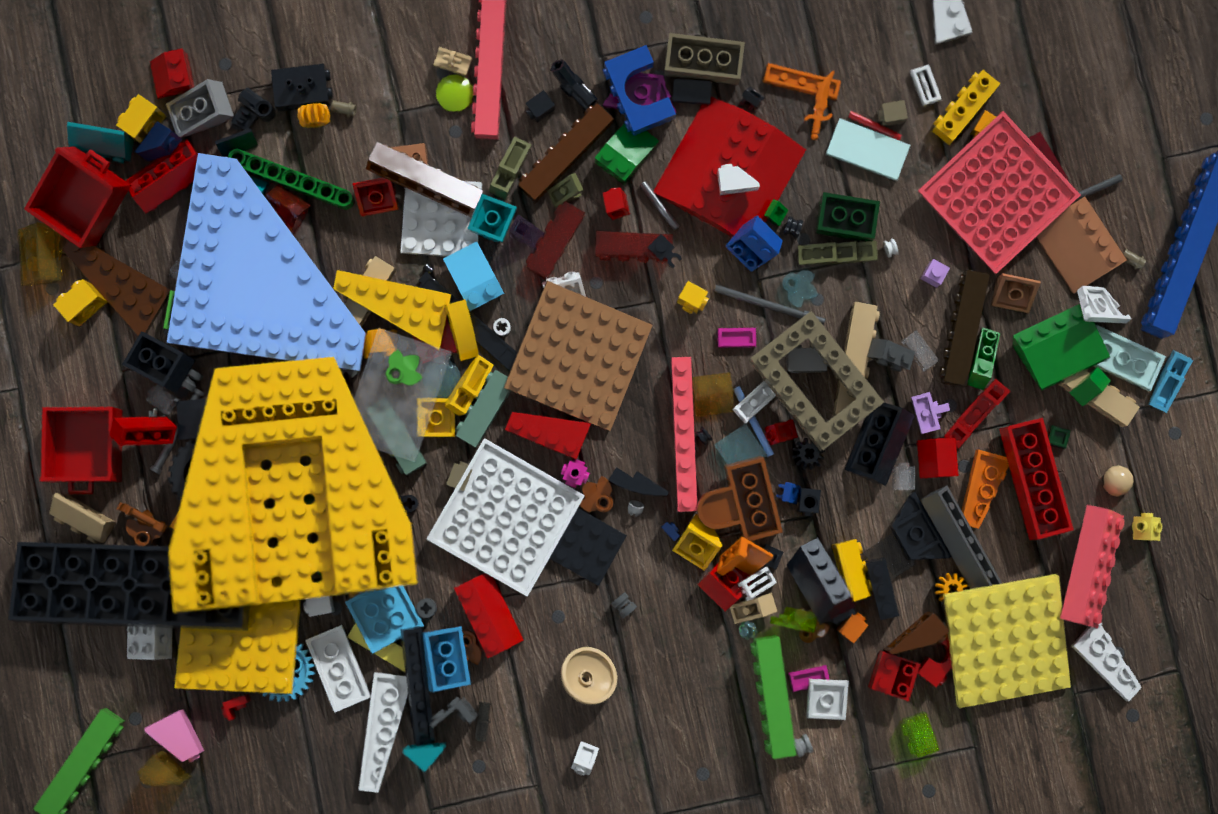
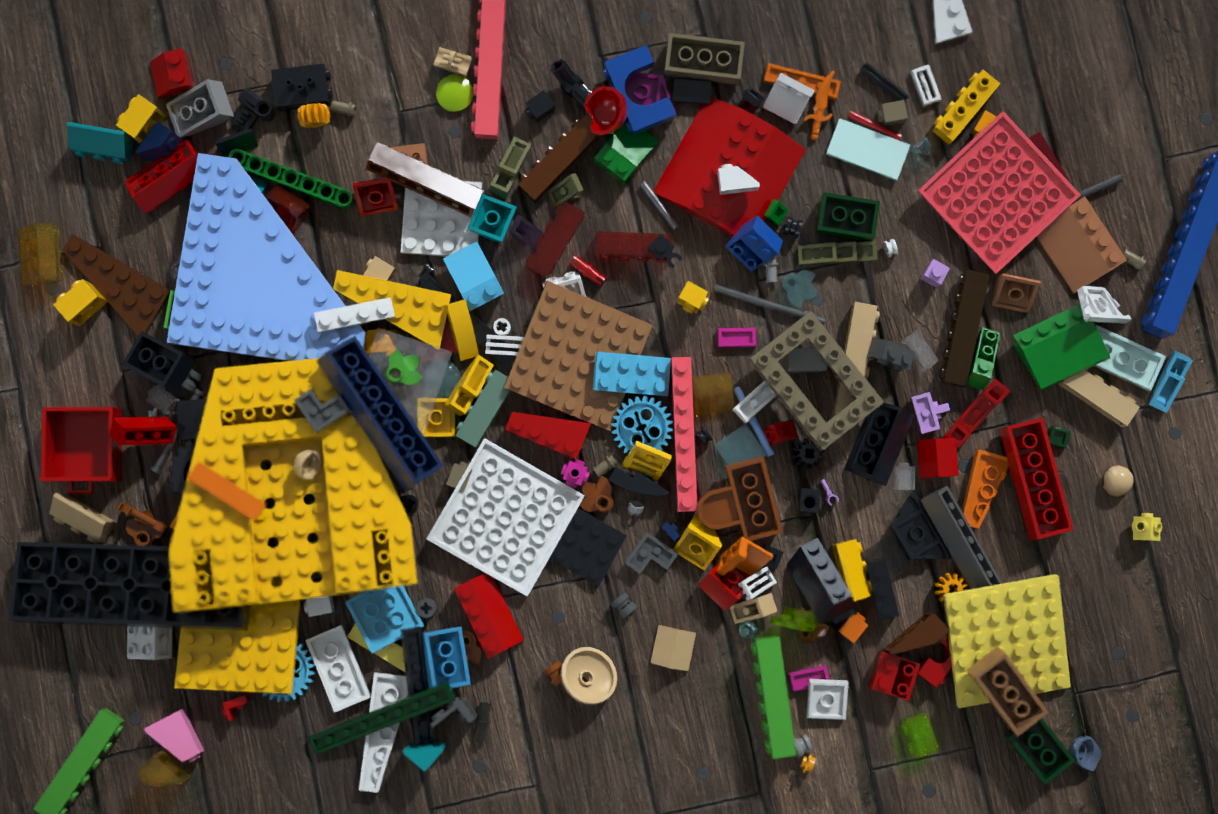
red container [24,146,131,248] -> none
white bracket [571,742,599,775] -> none
red brick [603,187,630,220] -> none
blue tile [776,482,800,504] -> none
coral brick [1060,505,1124,629] -> none
green slope [1069,367,1111,407] -> none
white wing [1071,623,1142,701] -> none
none -> orange tile [187,461,266,522]
none -> tan hair [293,450,322,480]
none -> dark grey plate [294,389,350,433]
none -> dark green tile [308,681,456,755]
none -> white plate [314,298,395,333]
none -> dark blue brick [317,336,443,492]
none -> white tile [485,335,524,356]
none -> dark orange wheel [543,660,562,687]
none -> red pin [569,255,606,287]
none -> red cylinder [584,86,628,135]
none -> medium azure plate [592,352,671,396]
none -> dark tan pin [593,455,618,478]
none -> medium azure gear [611,396,674,453]
none -> yellow plate [622,441,671,481]
none -> dark grey plate [625,532,678,574]
none -> tan slope [650,625,696,671]
none -> white bracket [763,73,815,124]
none -> light grey pin [763,259,778,283]
none -> light orange plate [800,753,816,773]
none -> lavender hand [820,479,839,506]
none -> black axle [860,62,909,102]
none -> clear light blue rock [910,137,932,156]
none -> medium nougat brick [966,647,1049,736]
none -> dark green brick [1003,718,1076,785]
none -> sand blue piece [1069,736,1101,771]

